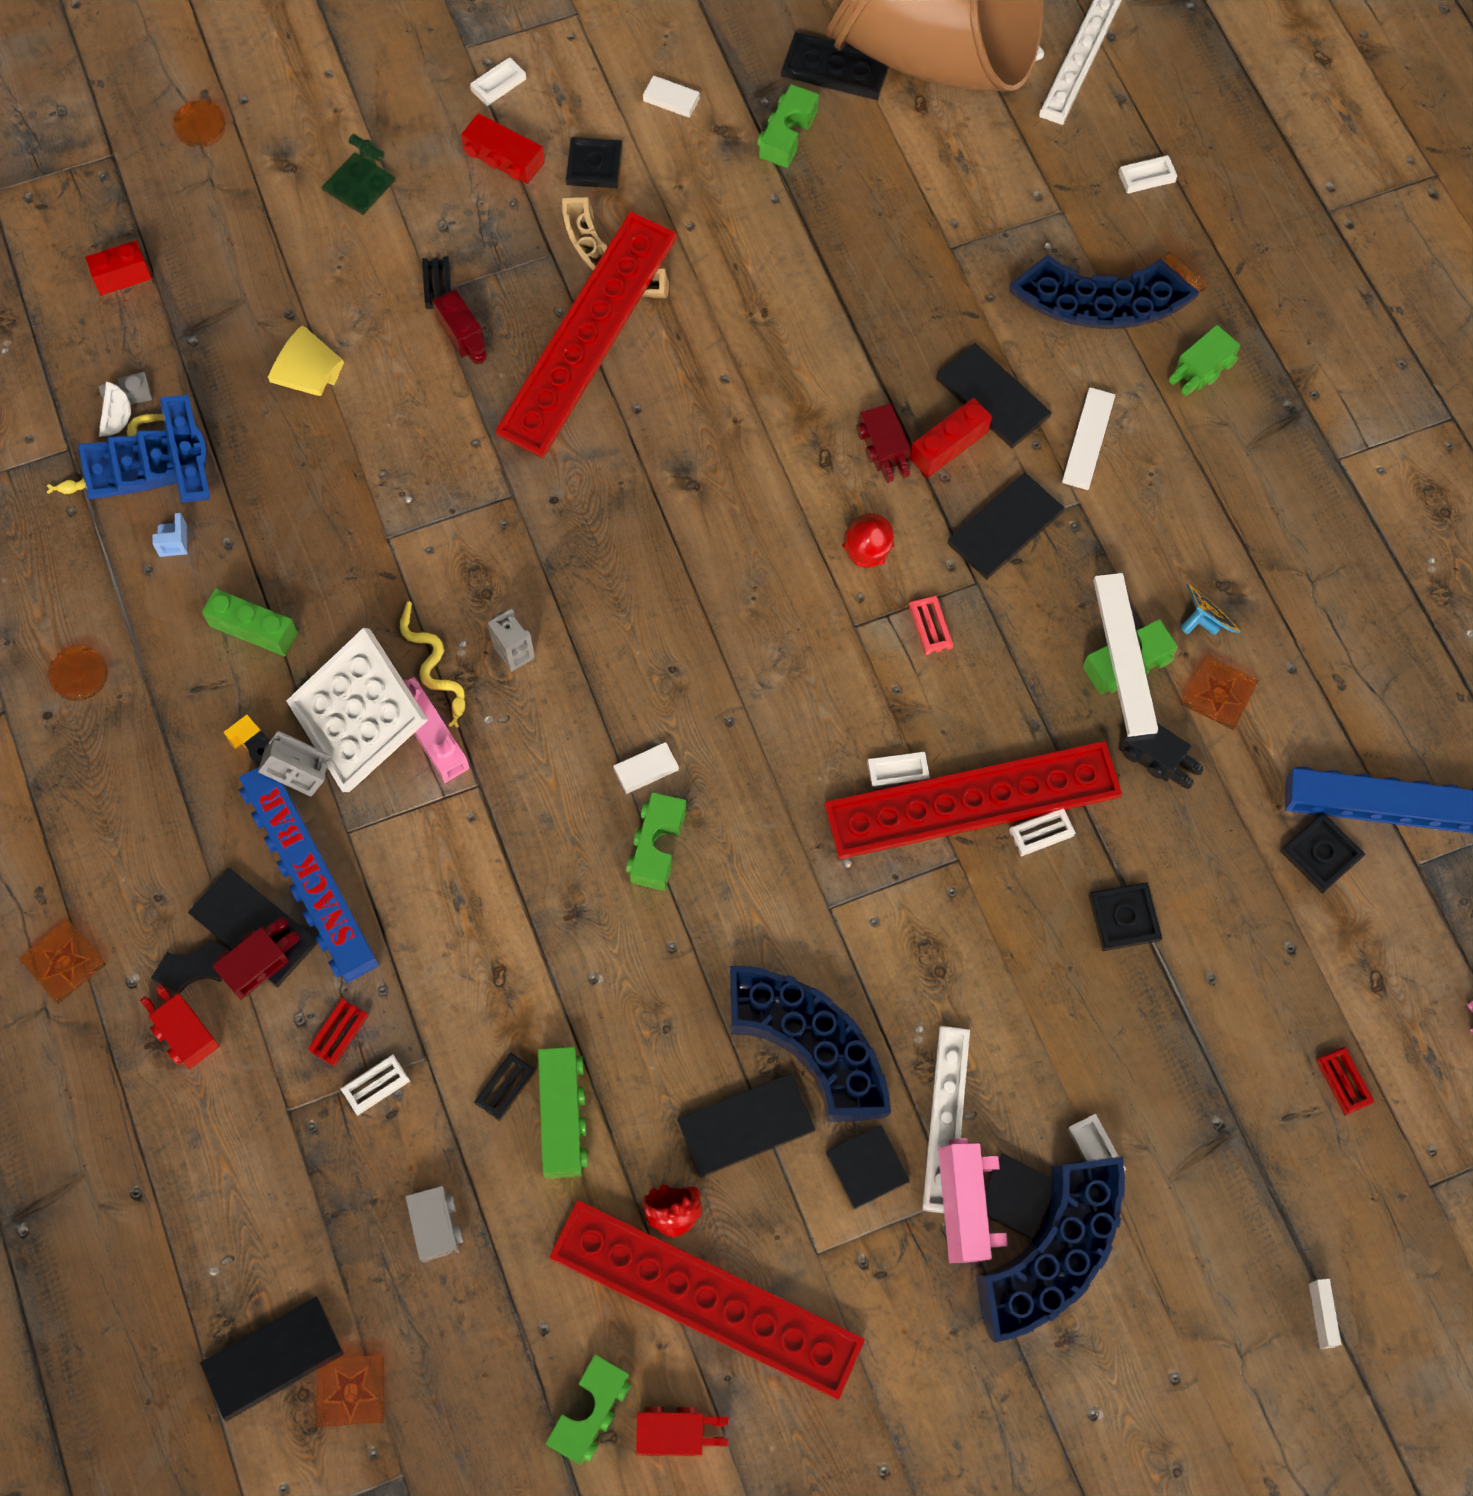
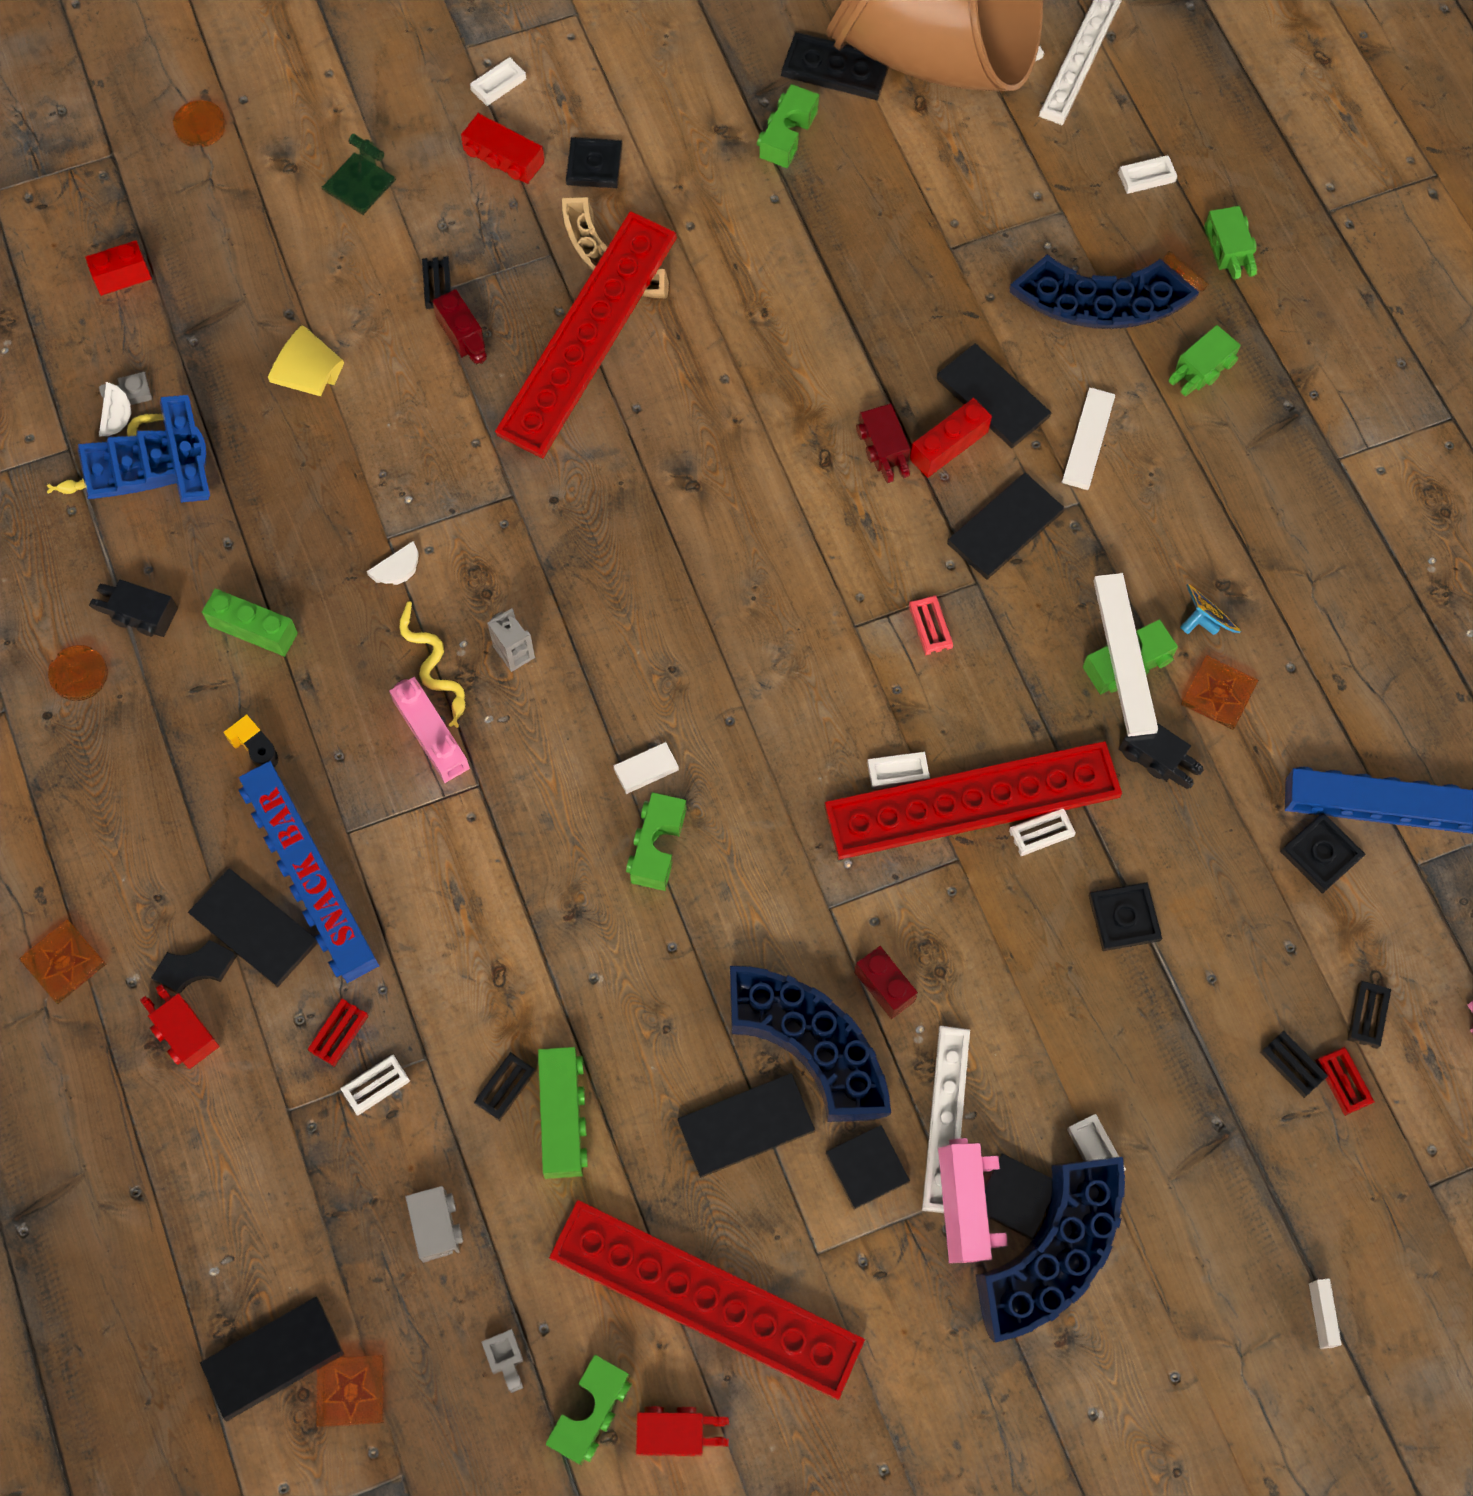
light blue panel [152,513,188,557] -> none
dark red hinge [212,917,300,1001] -> none
light grey hinge [258,731,331,797] -> none
white plate [286,628,428,792] -> none
red hair [642,1184,702,1238] -> none
white tile [643,75,700,118] -> none
red hair [842,513,894,568] -> none
none -> black hinge [89,579,178,637]
none -> white tile [367,541,419,585]
none -> light grey plate [482,1329,524,1393]
none -> dark red brick [854,946,918,1020]
none -> bright green hinge [1204,206,1257,280]
none -> black tile [1260,1031,1328,1098]
none -> black tile [1348,981,1391,1049]

